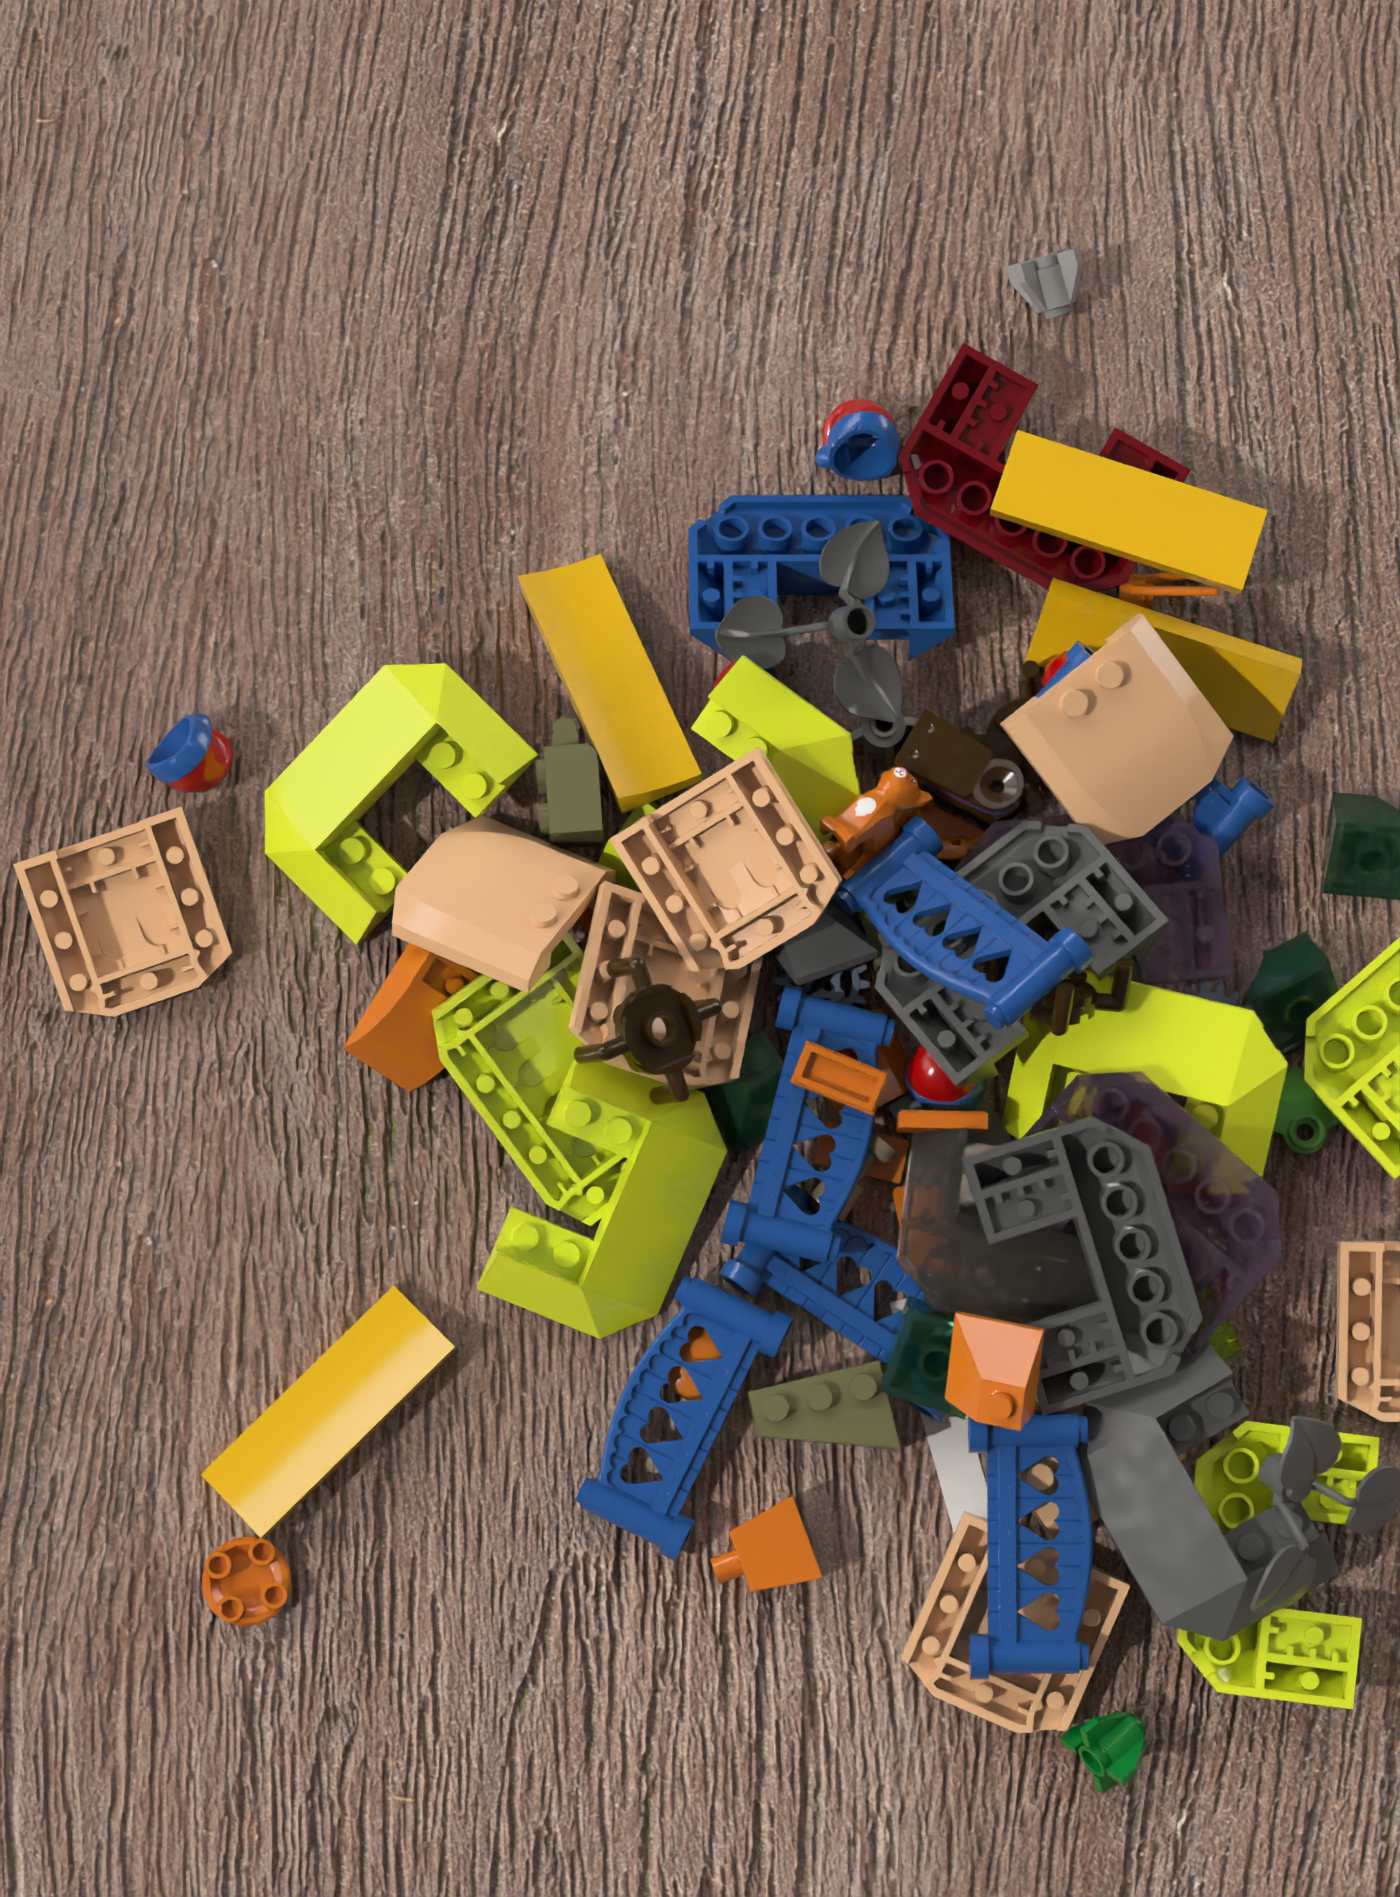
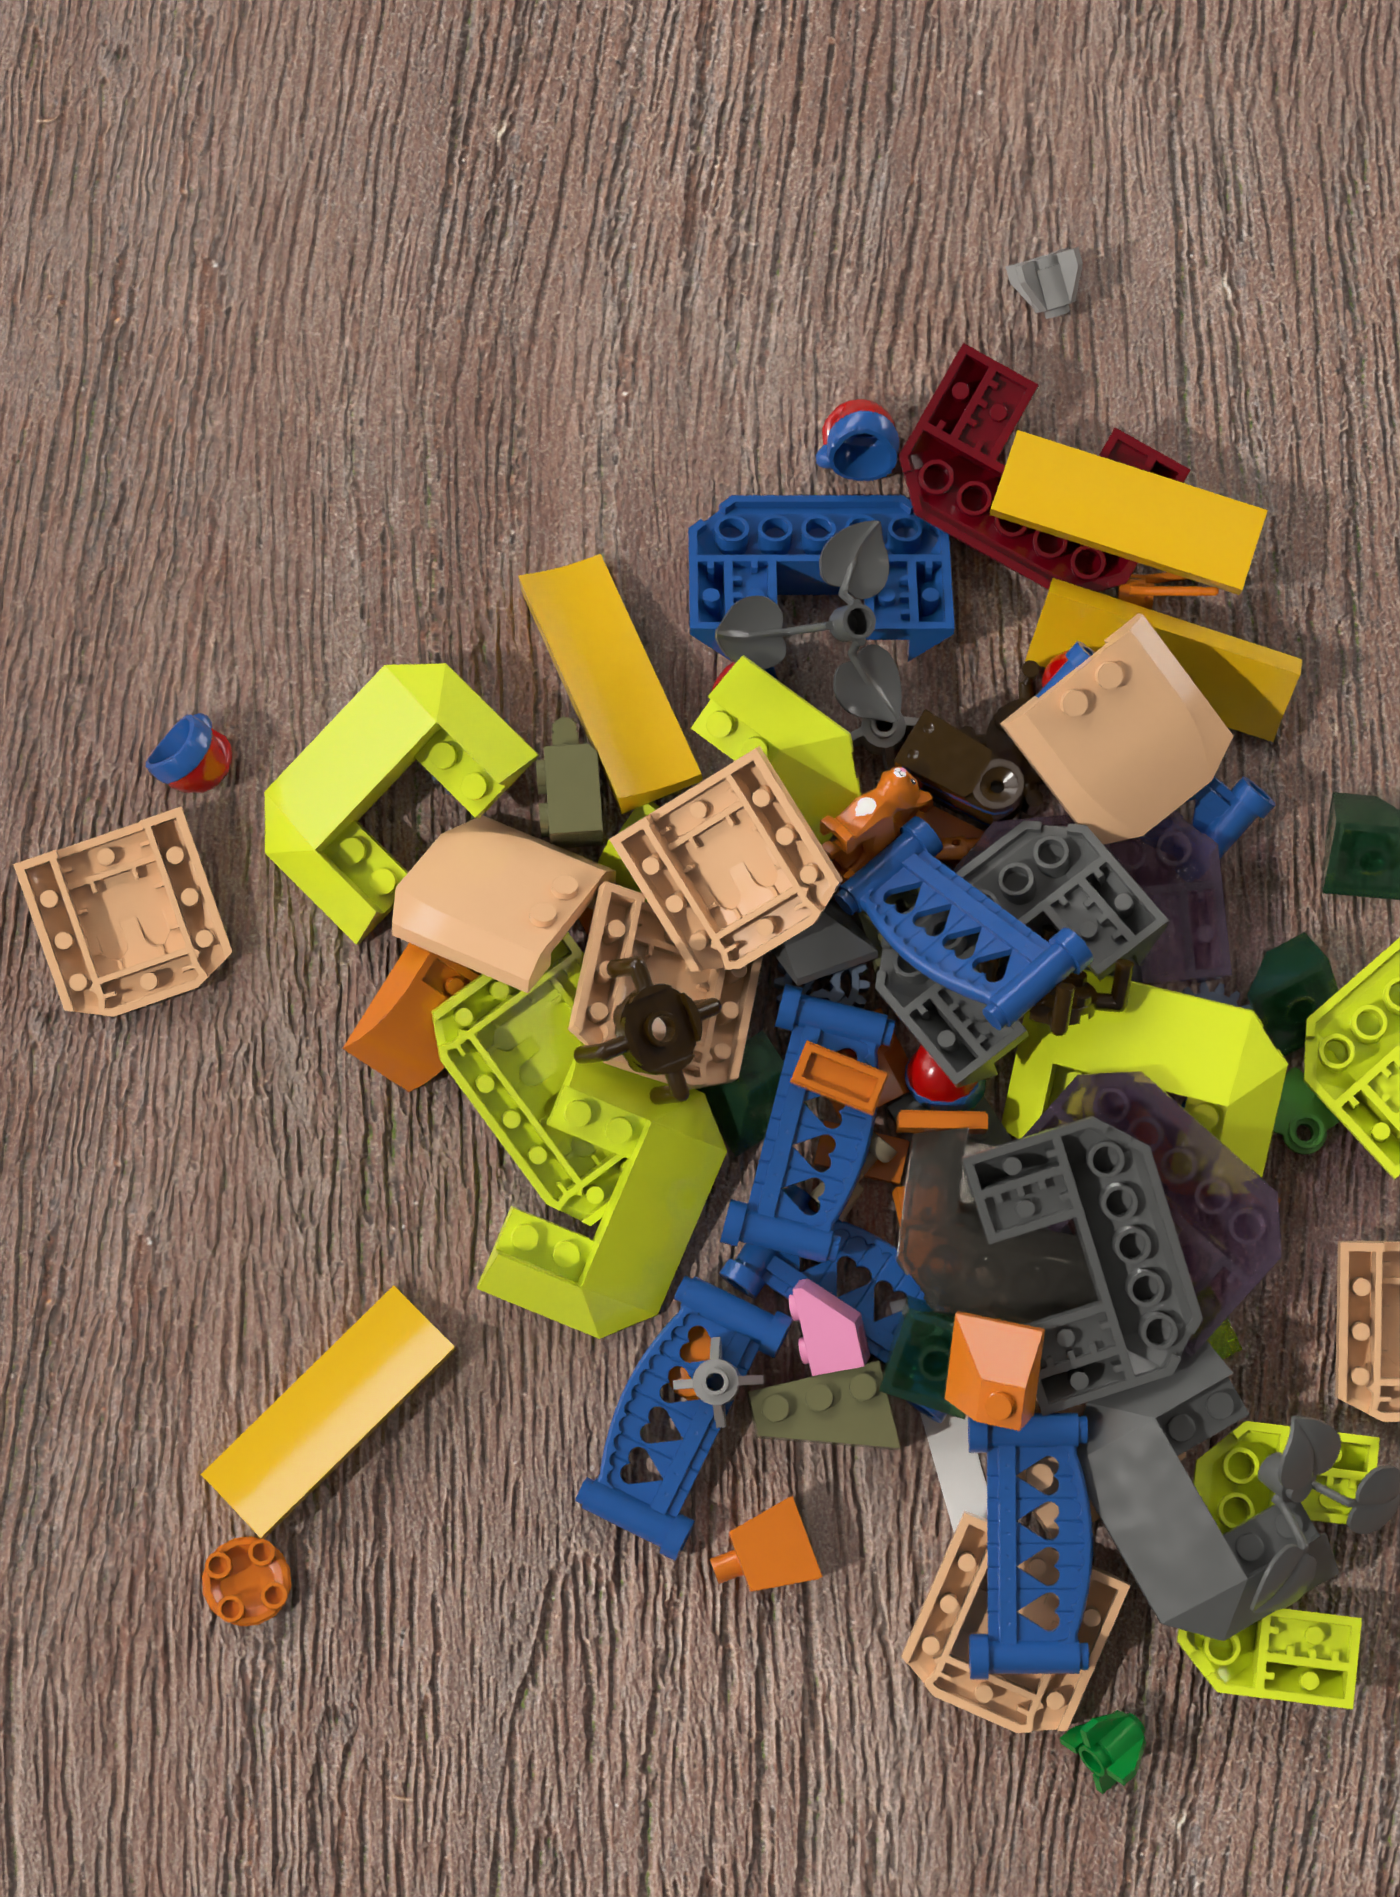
none -> light grey brick [673,1337,764,1428]
none -> bright pink slope [789,1278,870,1376]

